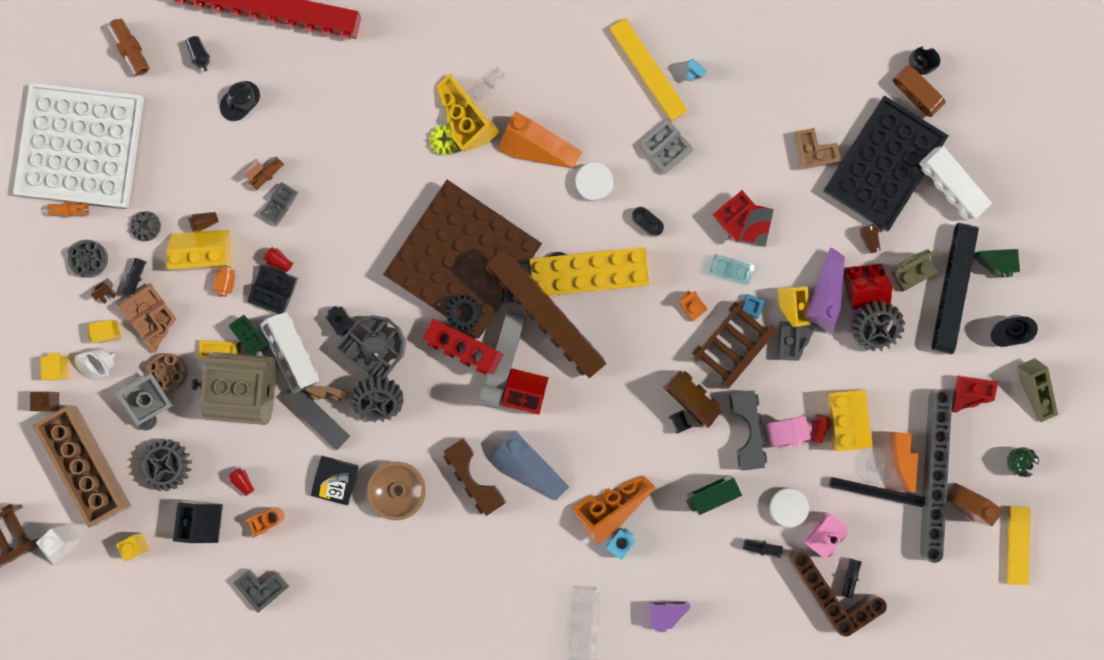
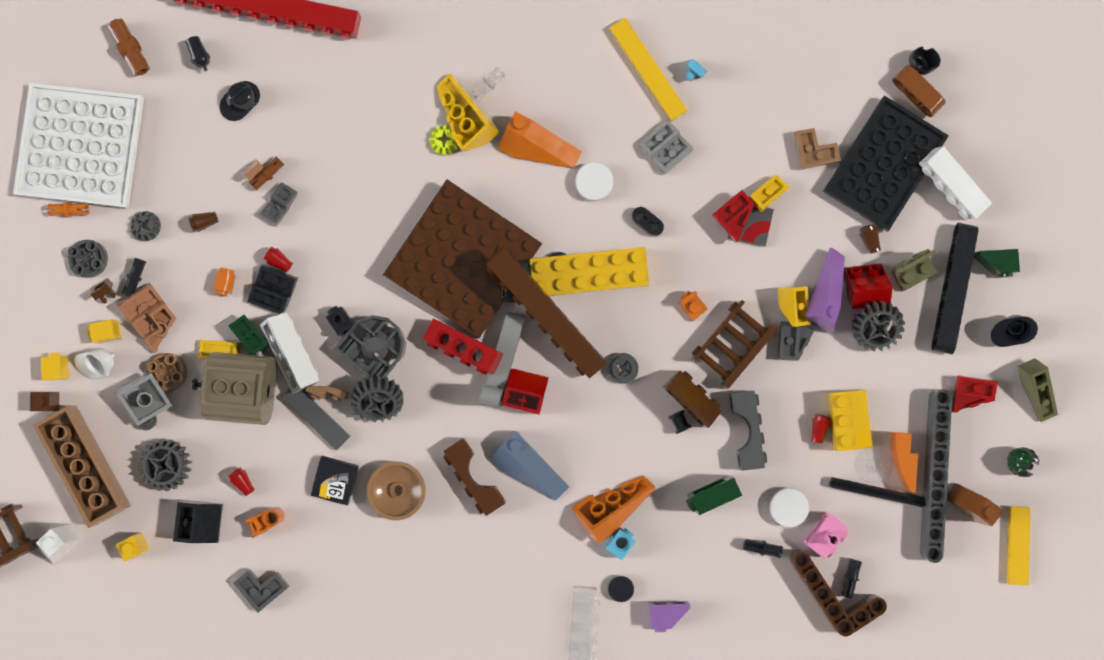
yellow slope [167,230,232,272] -> none
black tyre [446,295,481,330] -> none
clear light blue slope [710,254,754,285] -> none
dark azure tile [741,294,765,319] -> none
bright pink brick [764,416,813,449] -> none
none -> dark grey gear [608,353,639,384]
none -> black piece [608,576,634,602]
none -> yellow plate [749,175,789,212]

